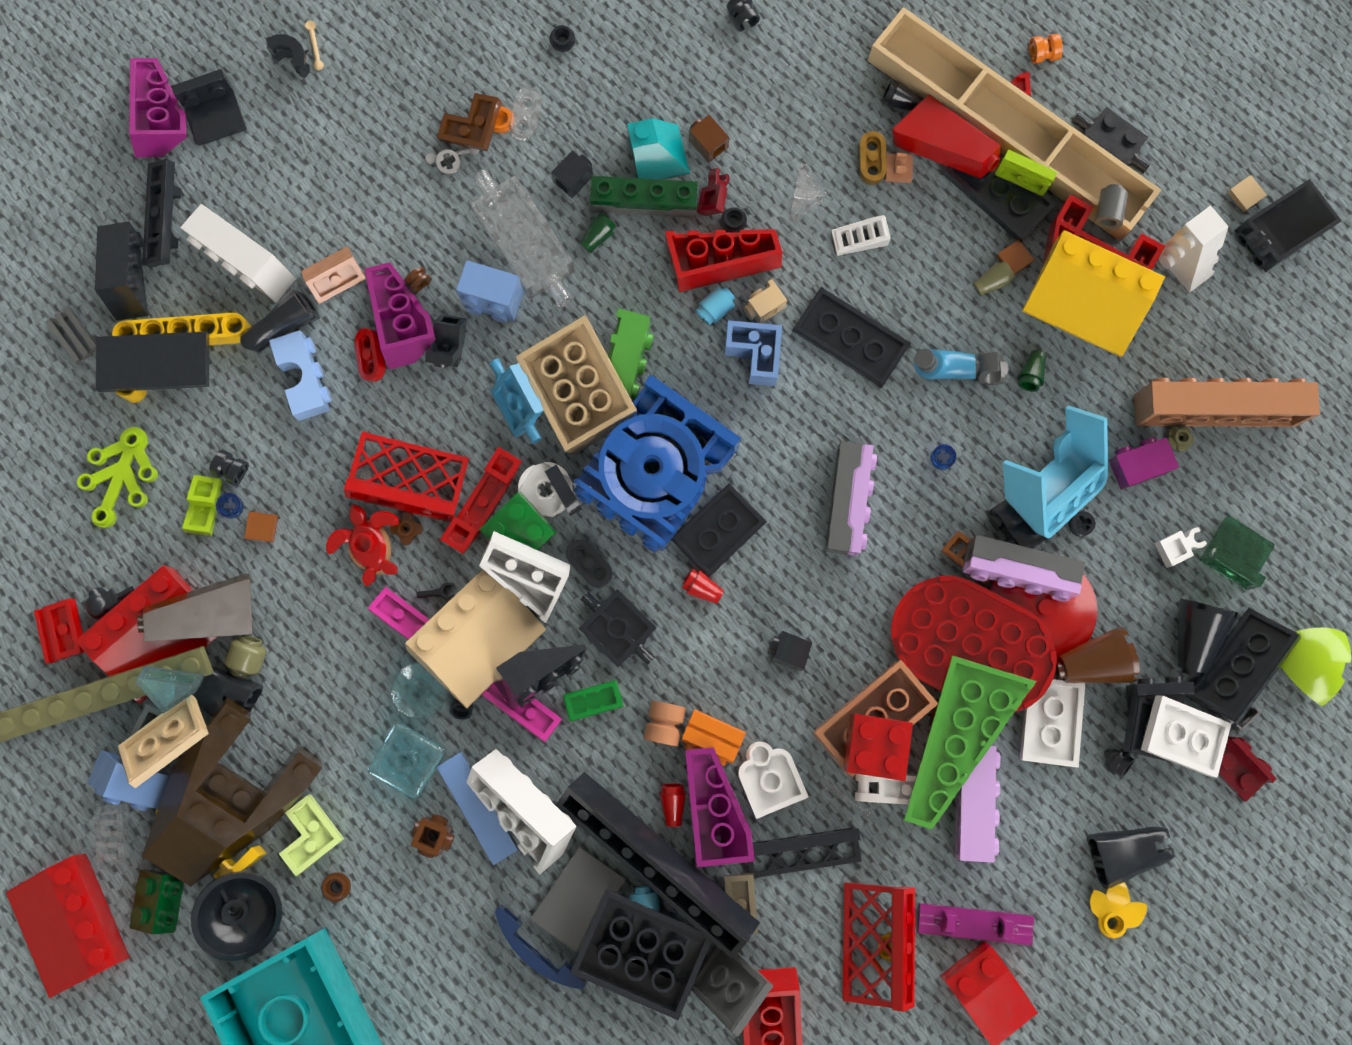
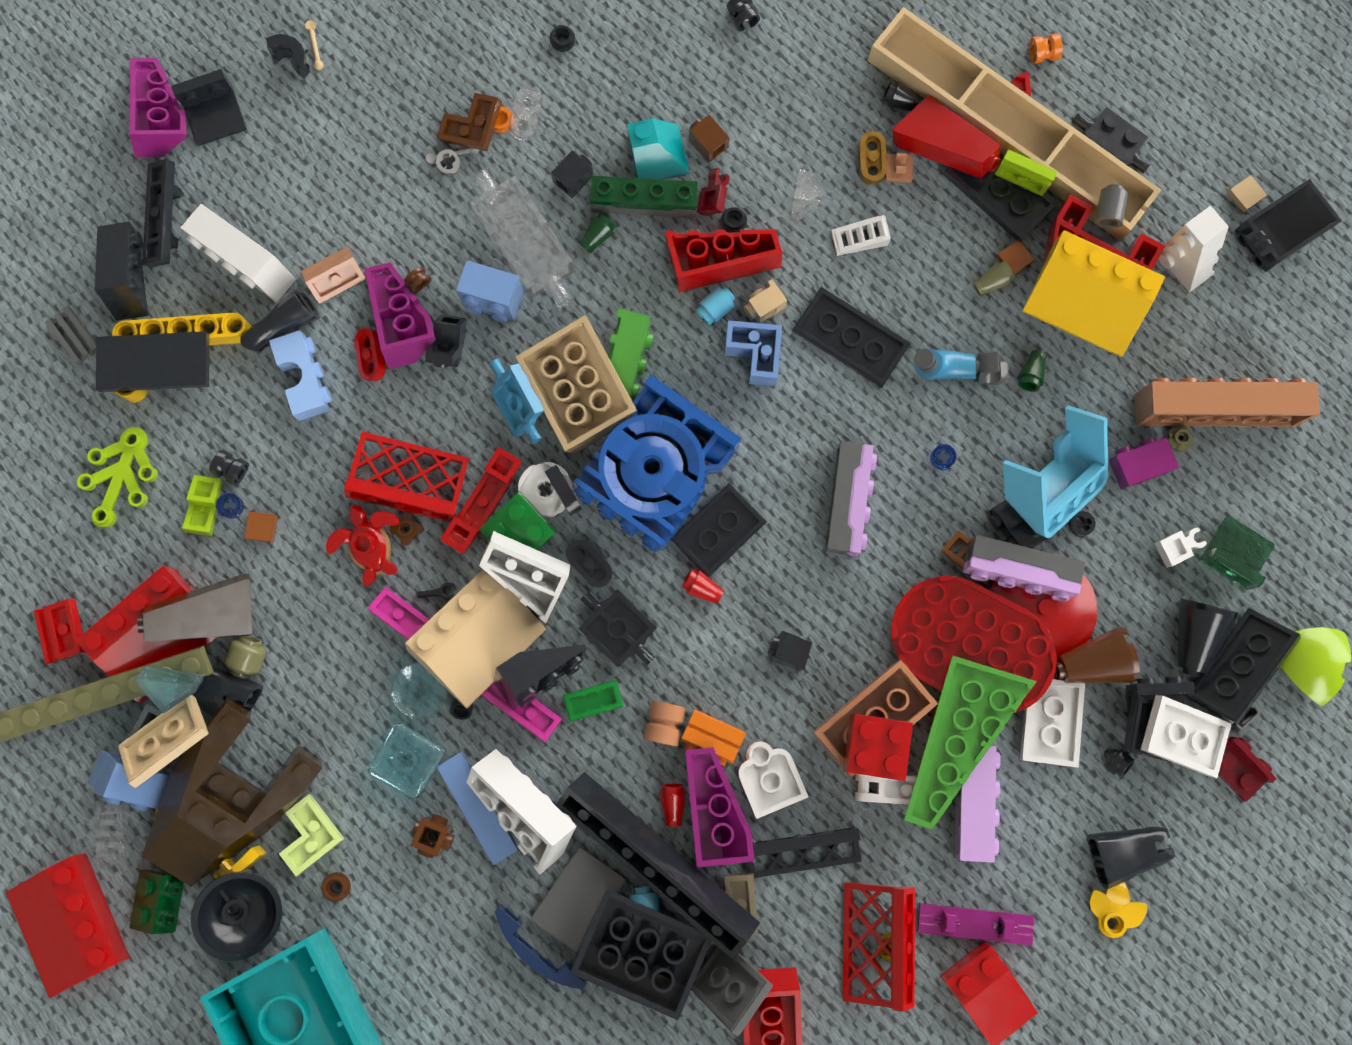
black piece [85,586,135,620] -> none

